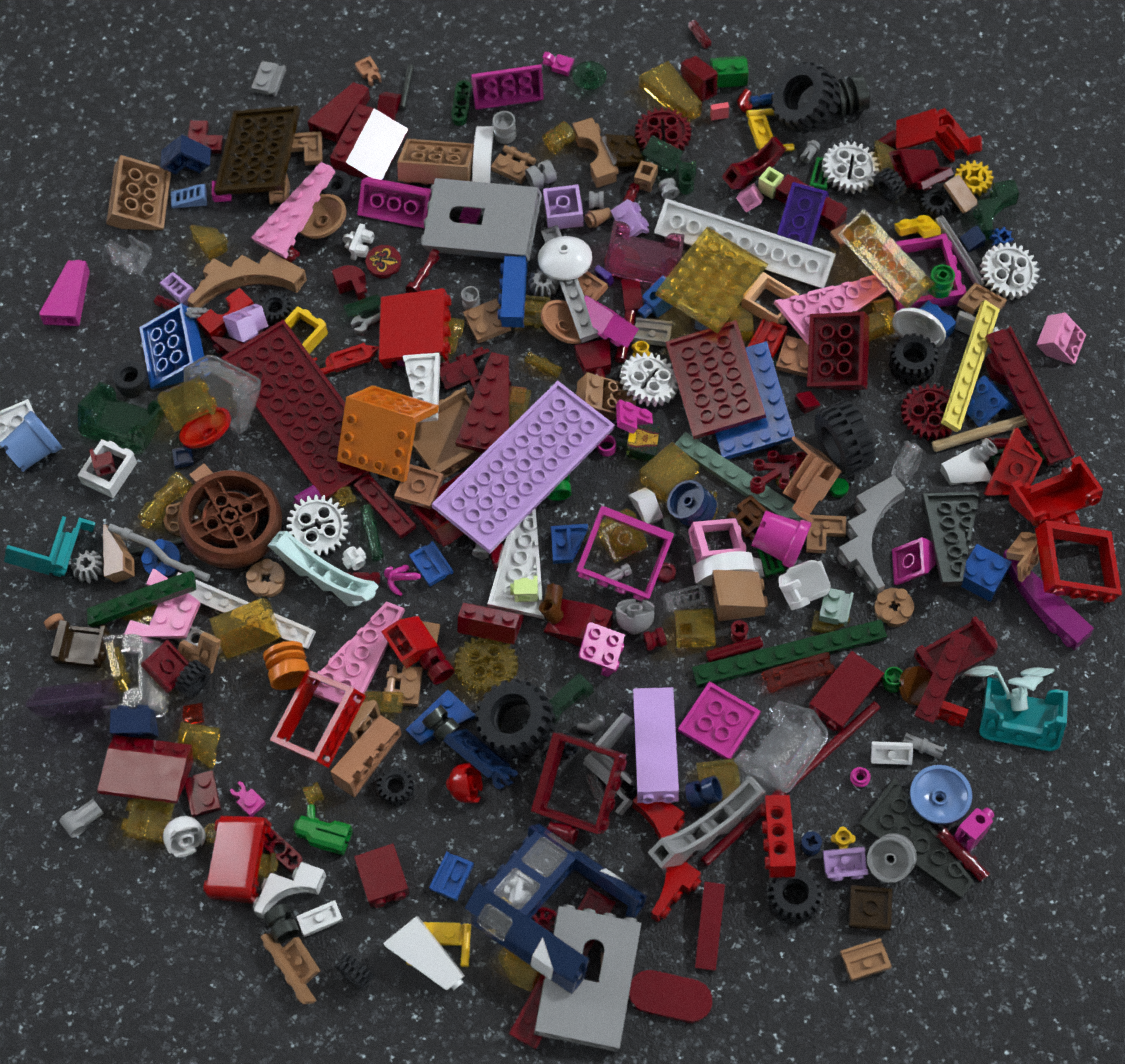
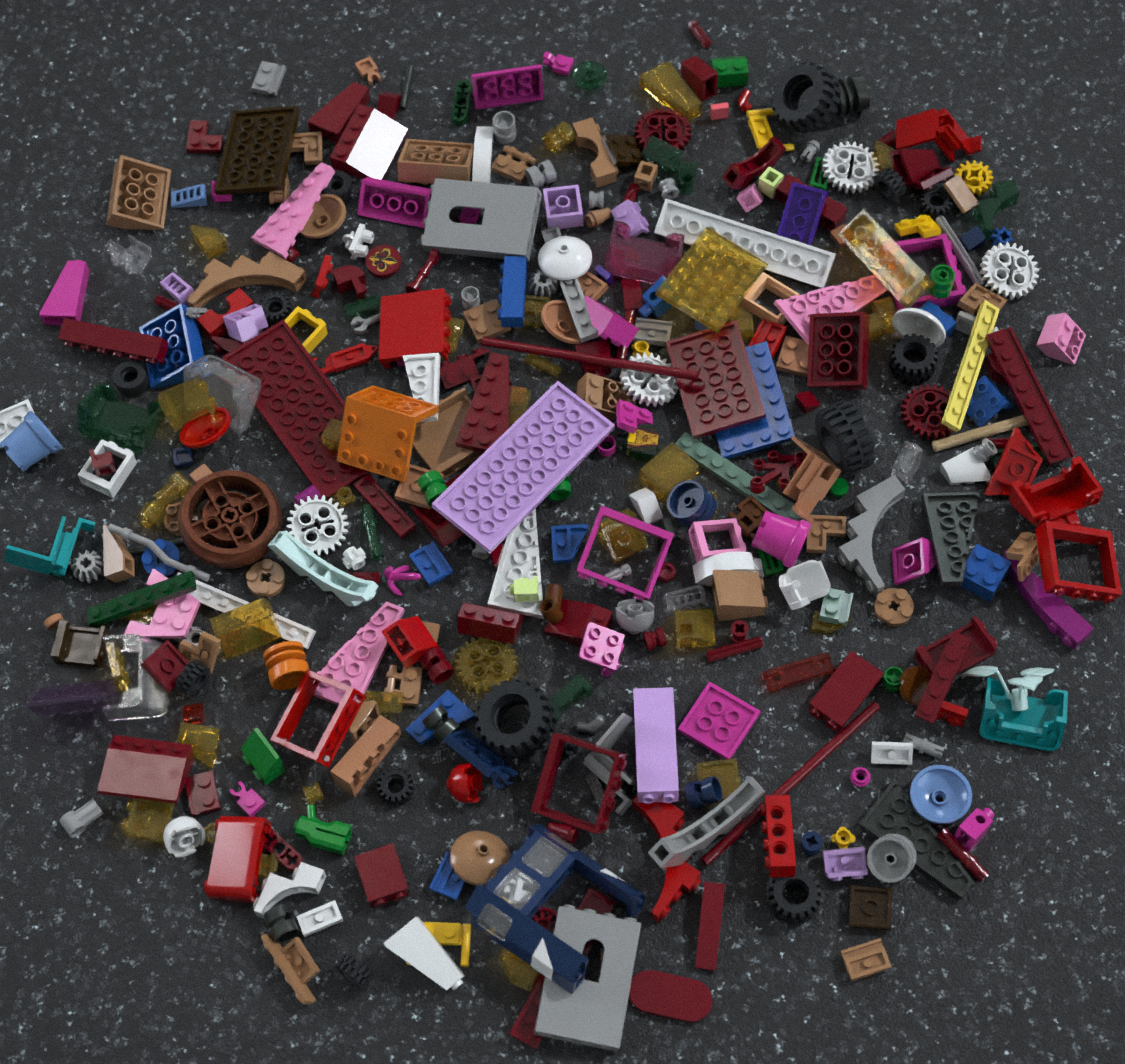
dark blue slope [110,705,158,737] -> none
dark blue brick [160,134,211,174] -> none
dark green plate [692,619,887,688] -> none
clear windscreen [734,701,828,793] -> none
blue axle [750,93,774,107] -> none
none -> dark red brick [58,318,169,365]
none -> green slope [241,728,286,785]
none -> red plate [311,254,333,299]
none -> clear yellow brick [321,417,342,450]
none -> green wheel [417,470,447,507]
none -> medium nougat dish [450,831,511,886]
none -> dark red piece [481,337,699,381]

